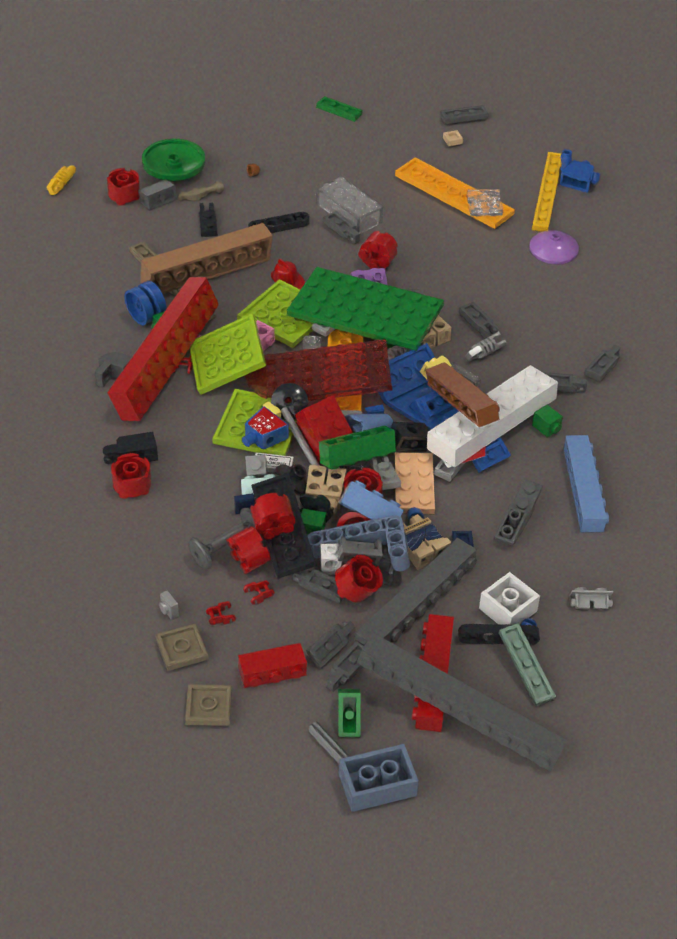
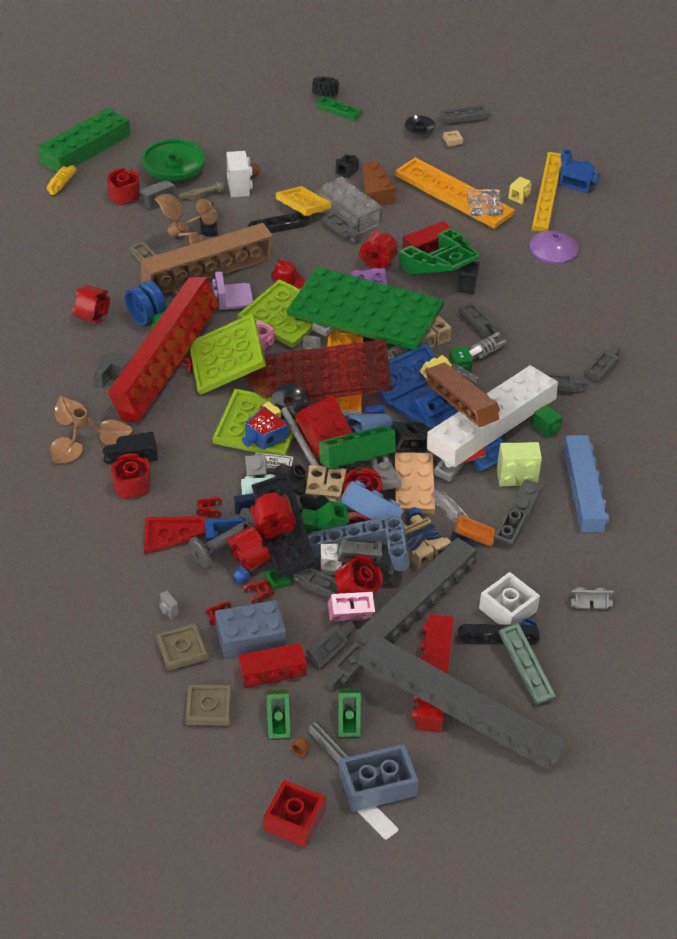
none -> green brick [38,108,131,172]
none -> medium nougat plant [50,396,133,464]
none -> red brick [72,285,110,324]
none -> red wing [144,516,205,554]
none -> medium nougat plant [154,194,217,245]
none -> red piece [196,497,222,518]
none -> blue bracket [205,518,245,549]
none -> lavender bracket [212,271,253,310]
none -> sand blue brick [215,600,286,659]
none -> white brick [226,151,252,197]
none -> blue hinge [233,566,251,584]
none -> green tile [264,569,291,590]
none -> red brick [264,780,326,848]
none -> green slope [266,689,291,739]
none -> yellow plate [276,186,332,216]
none -> dark orange hinge [291,737,310,757]
none -> black tyre [312,76,339,97]
none -> green brick [316,501,349,530]
none -> bright pink brick [328,592,375,623]
none -> black brick [335,154,359,179]
none -> white sticker [357,806,399,840]
none -> dark orange wedge [362,161,396,209]
none -> green wedge [398,228,480,274]
none -> red brick [402,221,451,254]
none -> black dish [405,115,435,134]
none -> clear plate [431,489,469,522]
none -> green brick [449,346,473,375]
none -> orange tile [455,515,496,547]
none -> black brick [457,261,480,294]
none -> yellowish green brick [497,442,542,486]
none -> light yellow brick [508,177,532,204]

